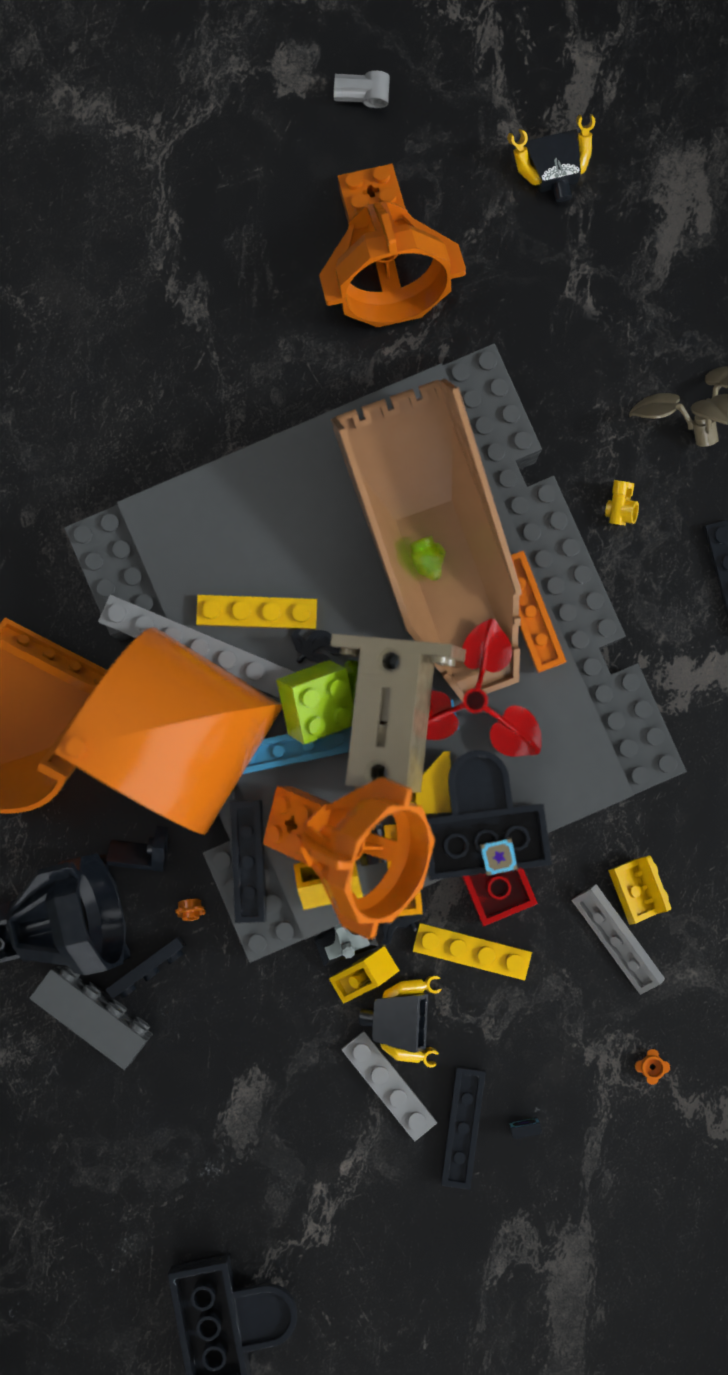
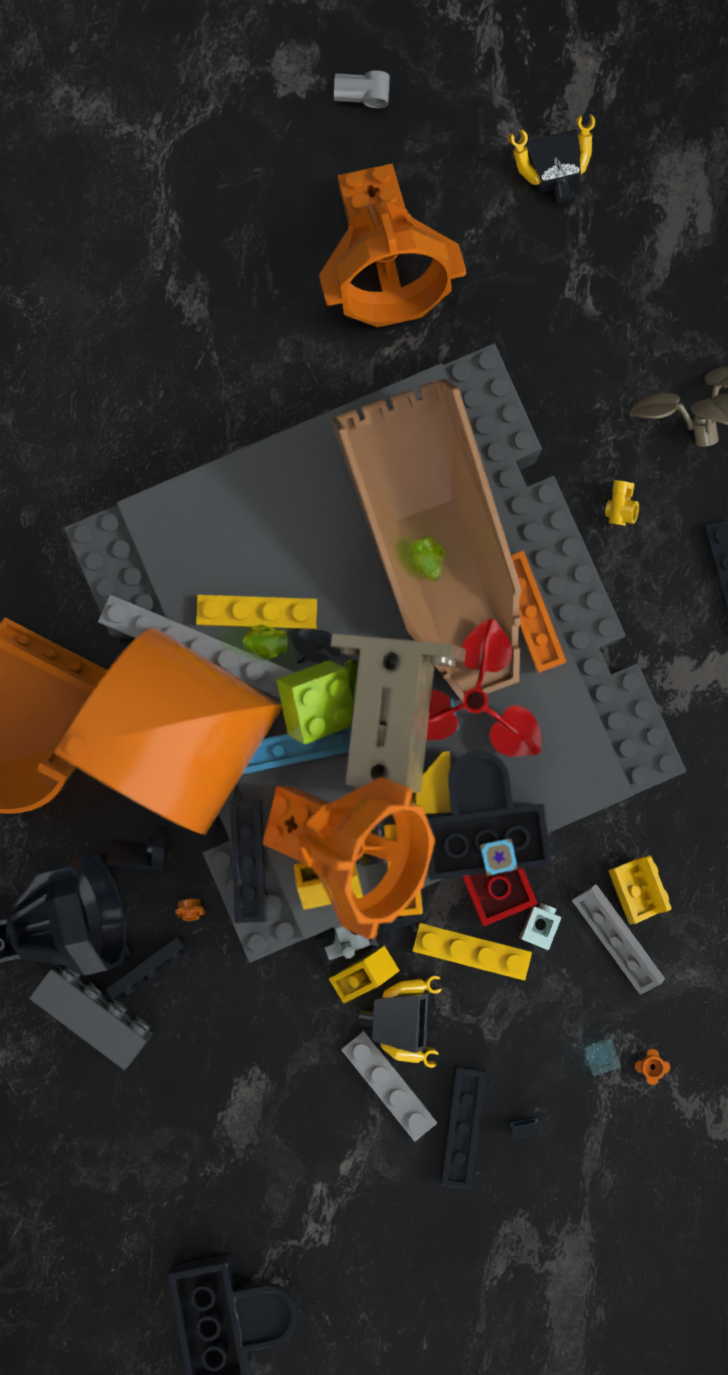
none -> clear neon green rock [242,624,288,661]
none -> light aqua brick [519,903,561,950]
none -> clear light blue plate [583,1038,621,1076]

